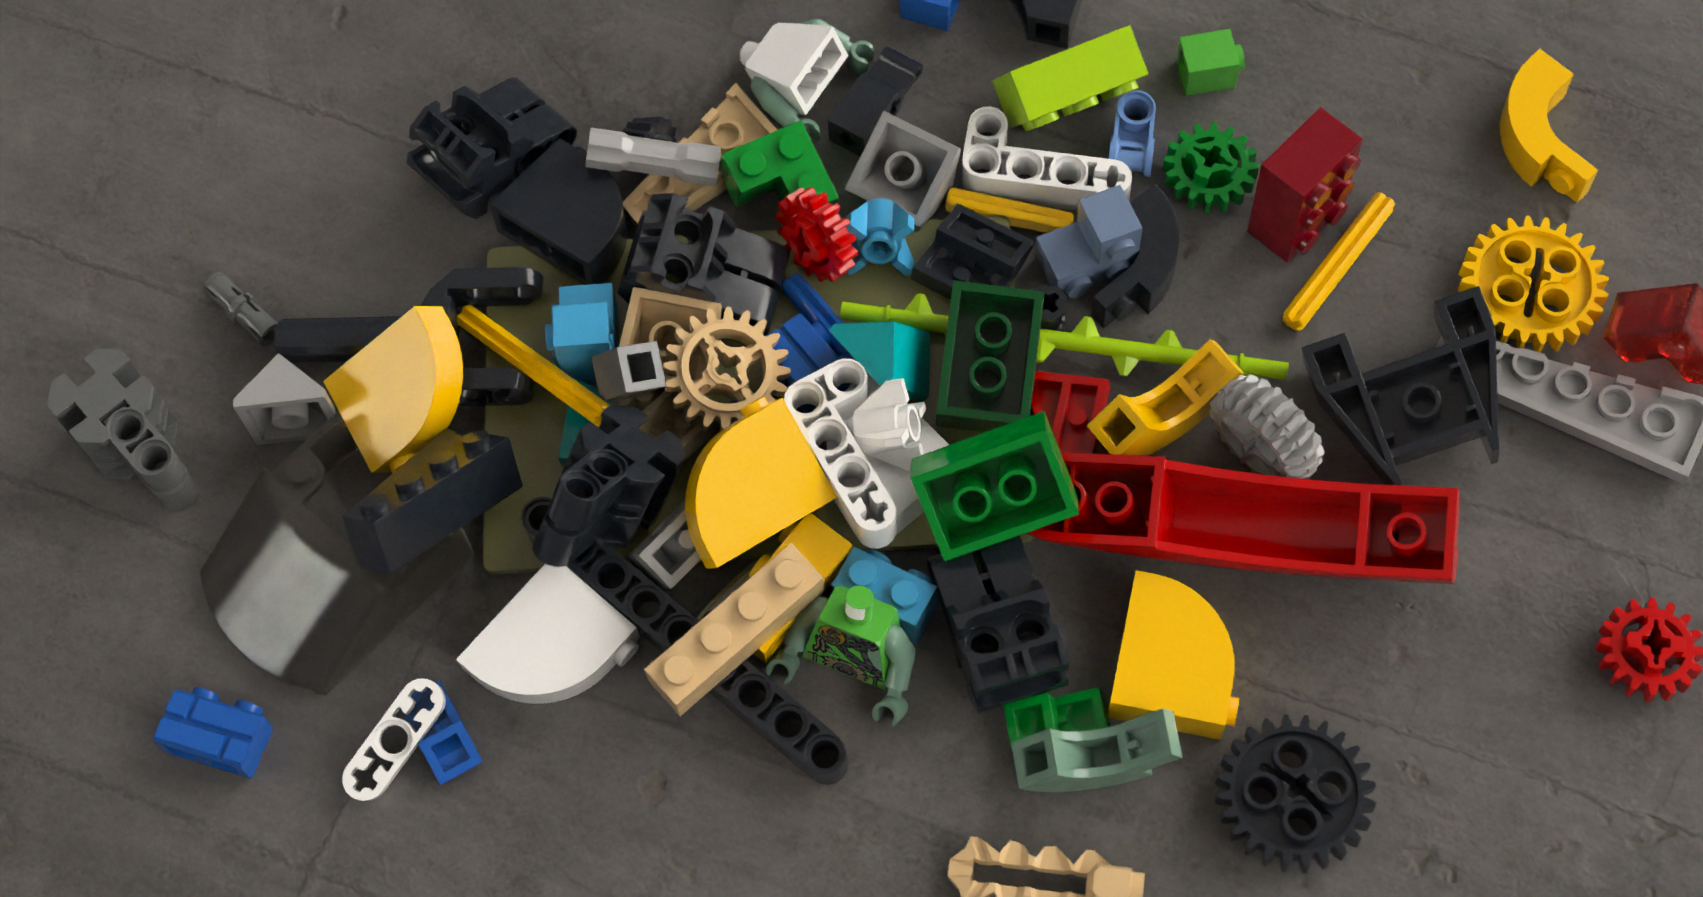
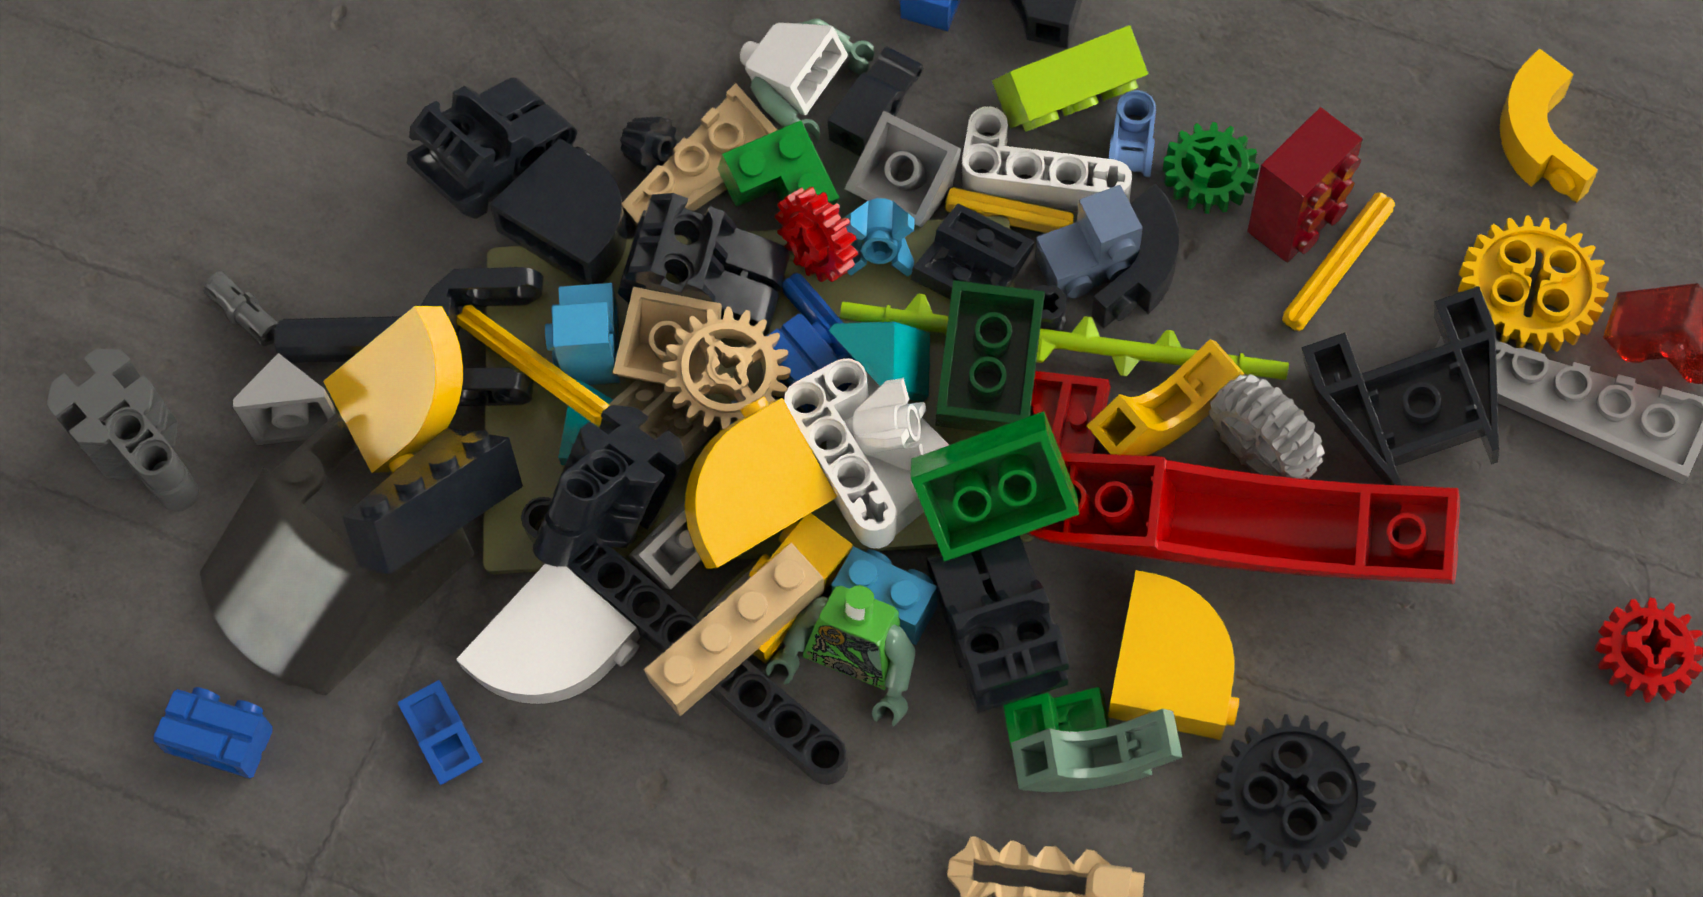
white beam [342,679,446,801] -> none
light grey axle [585,128,721,186] -> none
dark grey brick [591,341,666,401] -> none
bright green brick [1176,29,1244,96] -> none

